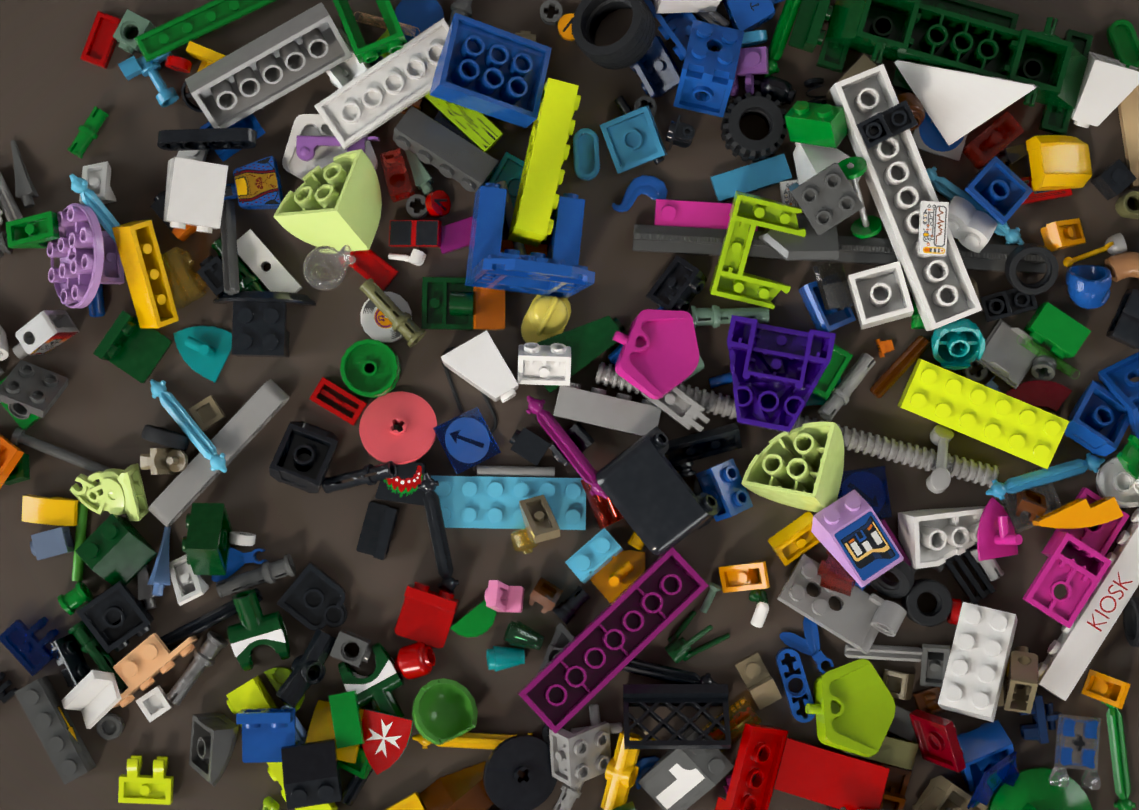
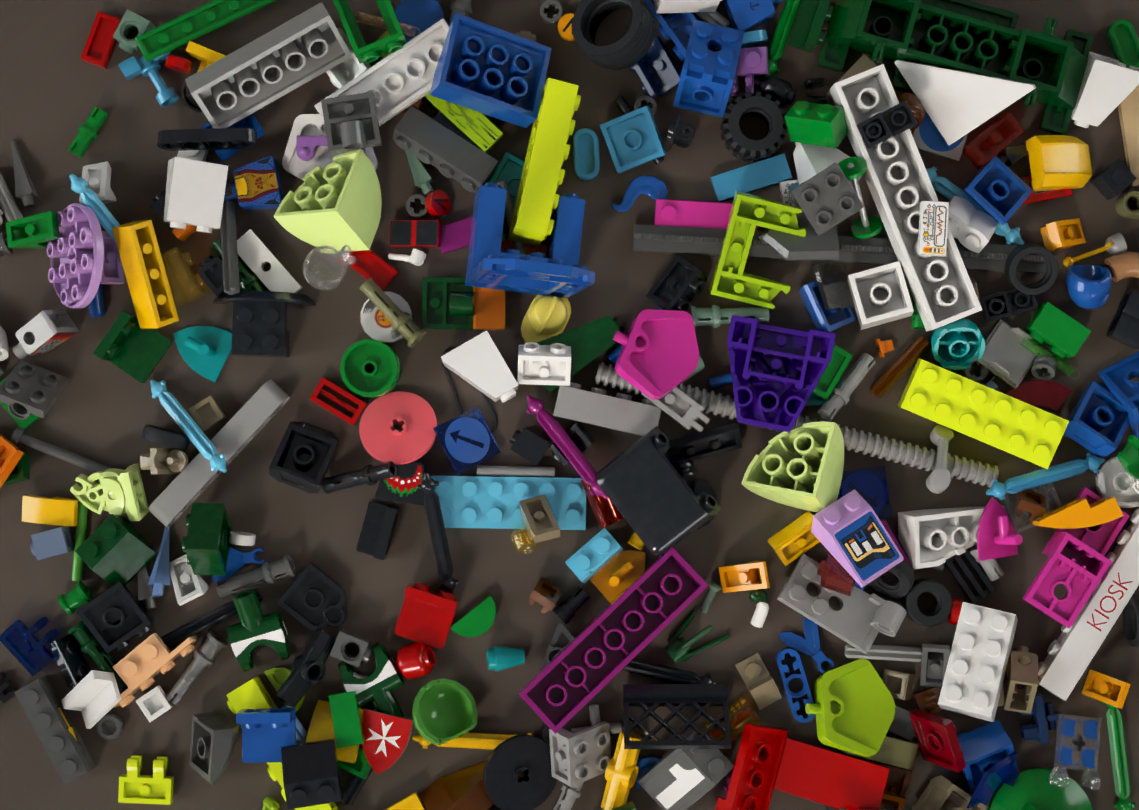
clear red leg [380,148,415,203] -> none
bright pink bracket [485,580,525,613] -> none
clear green cone [504,621,544,651] -> none
blue brick [696,458,753,522] -> none
none -> dark grey plate [321,92,382,153]

